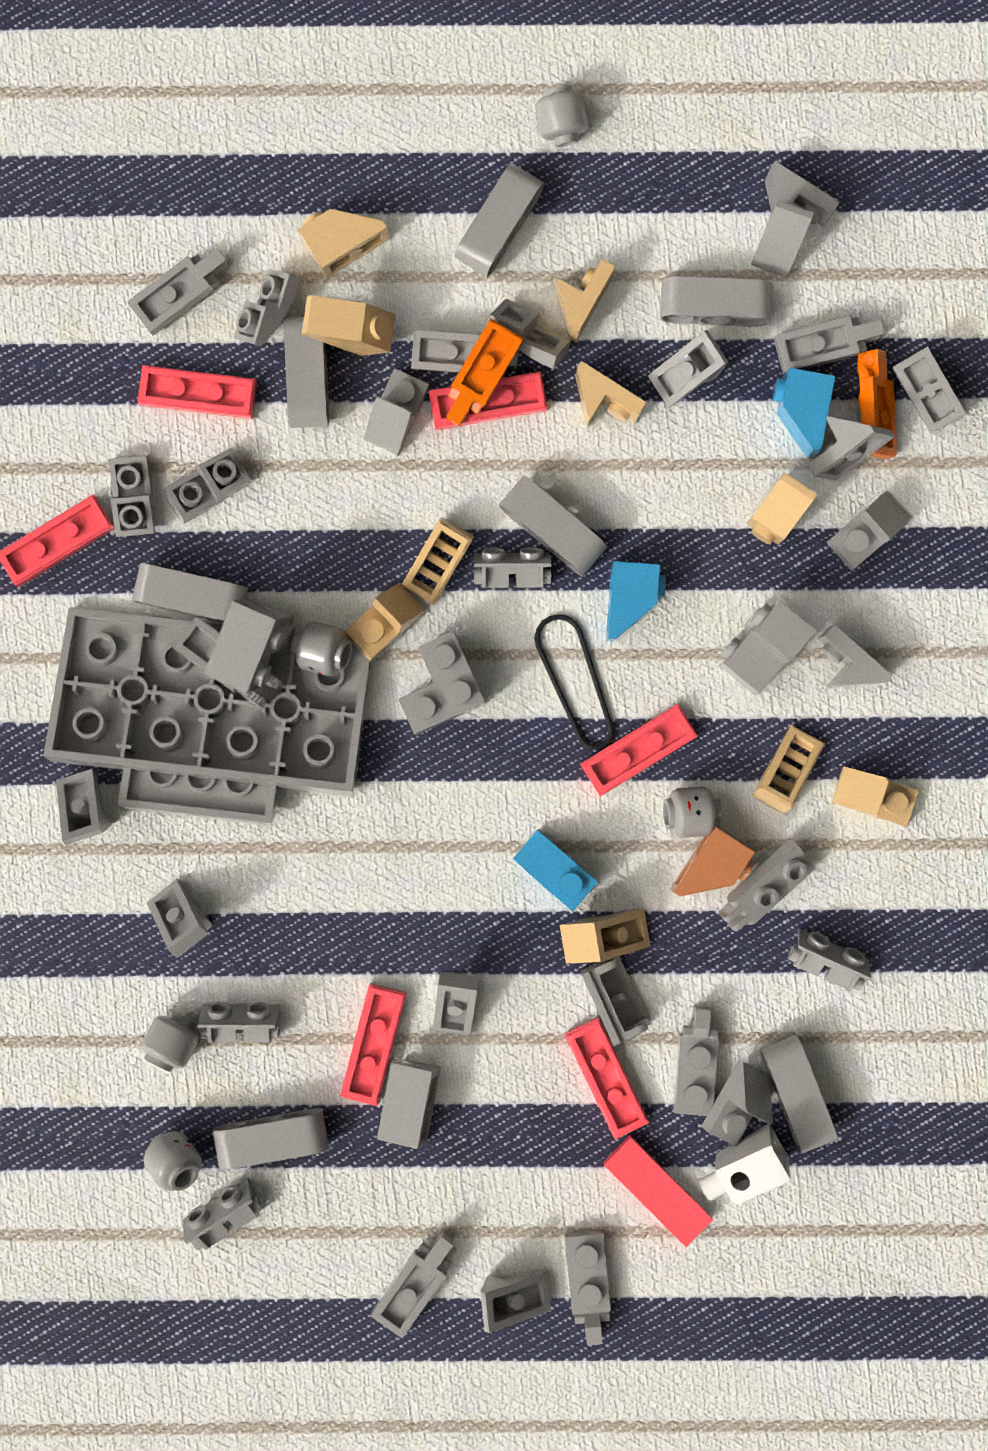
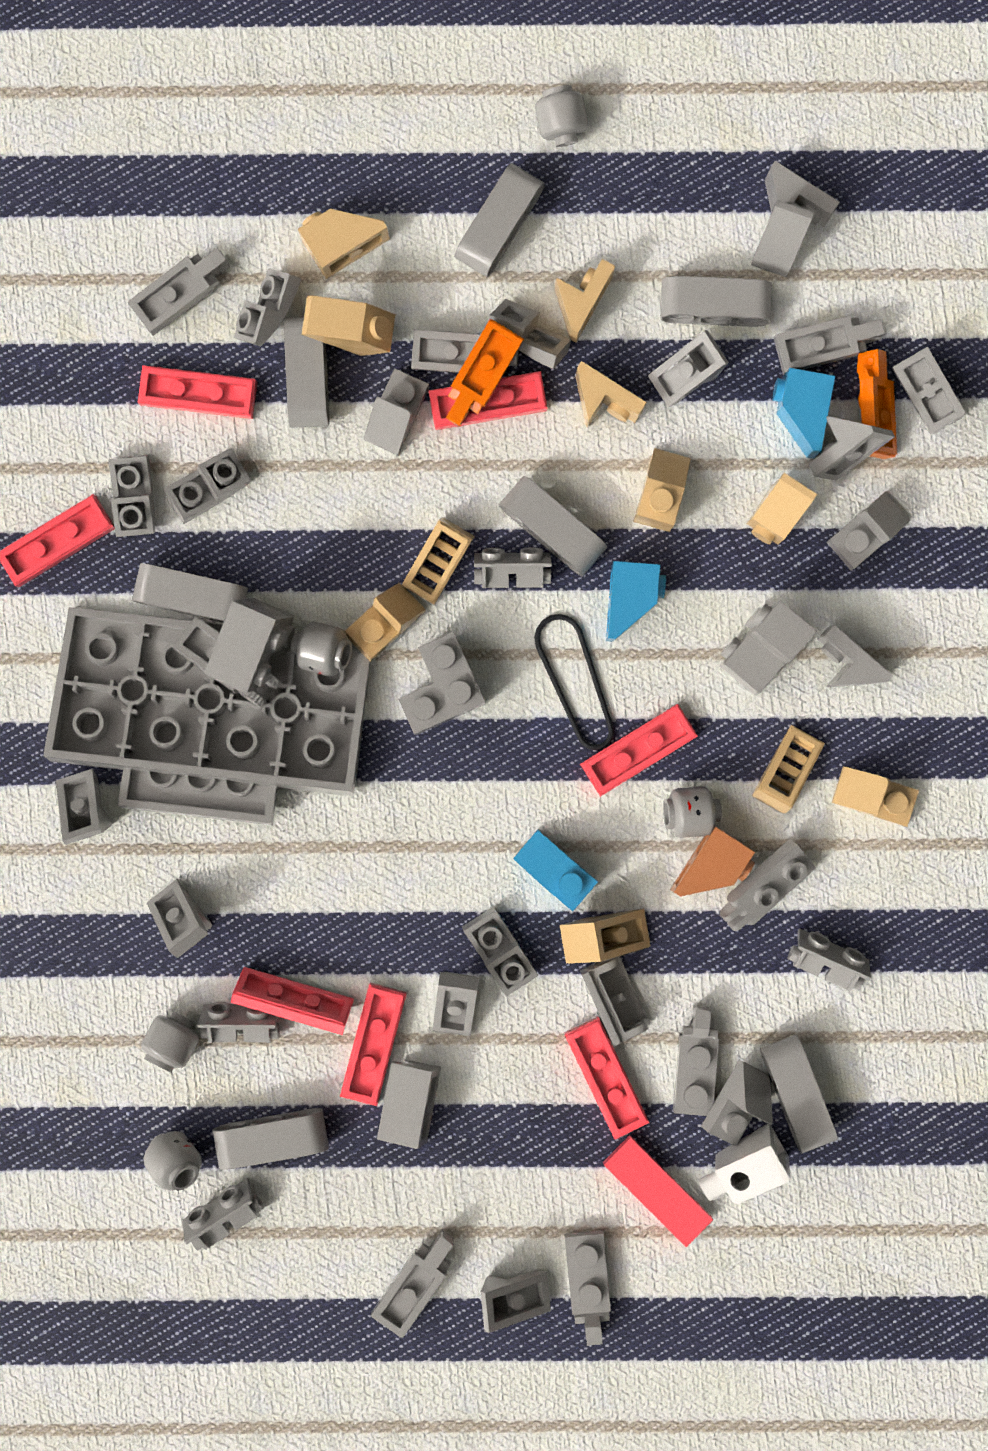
none -> coral tile [231,967,354,1035]
none -> light grey slope [462,906,538,997]
none -> tan slope [633,448,691,532]

